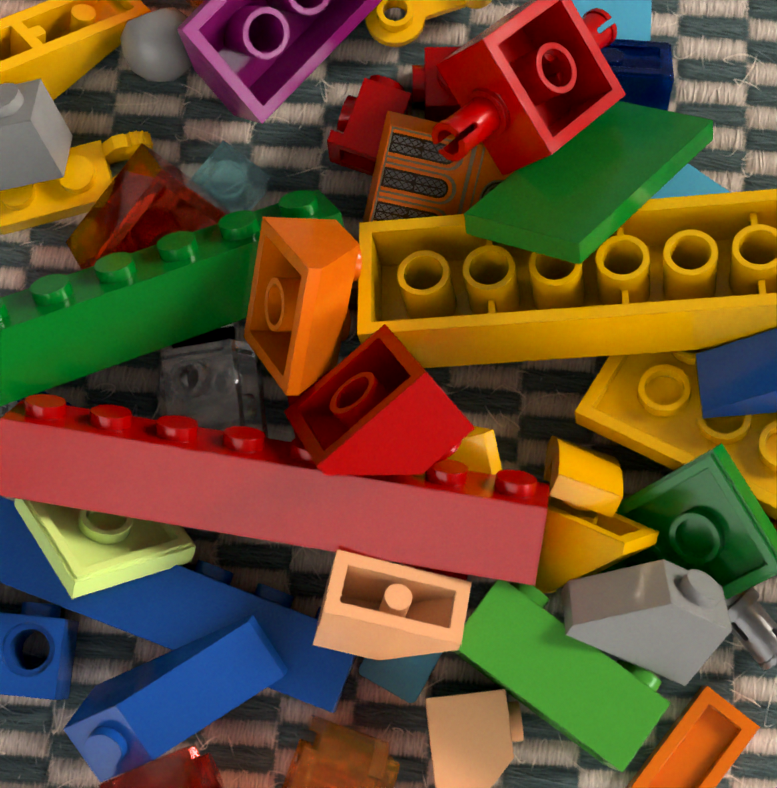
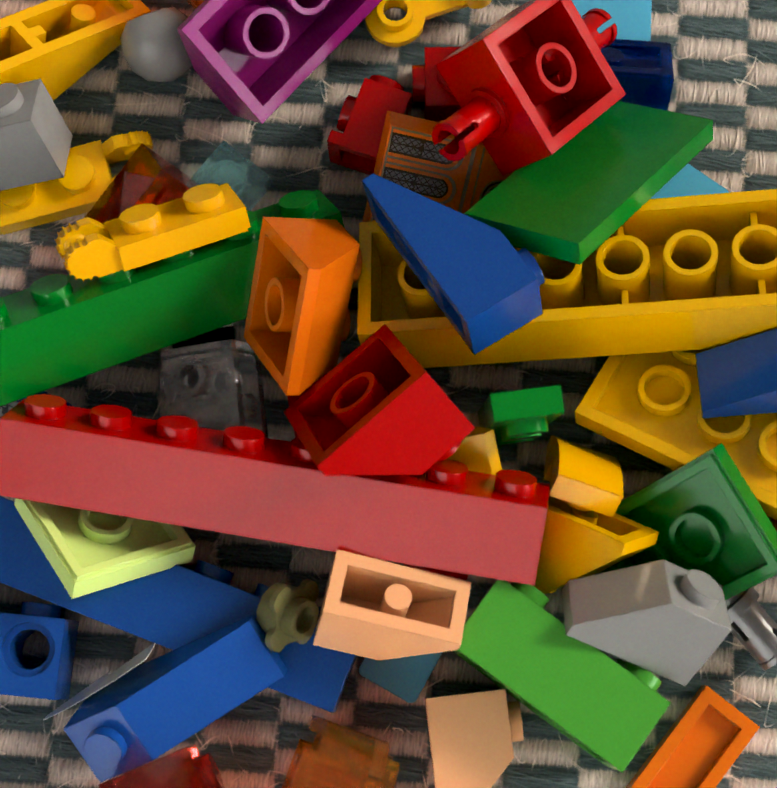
none -> white sticker [43,643,156,720]
none -> yellow hinge [55,183,251,281]
none -> olive plate [256,579,319,652]
none -> blue slope [362,173,545,355]
none -> green plate [478,385,565,446]

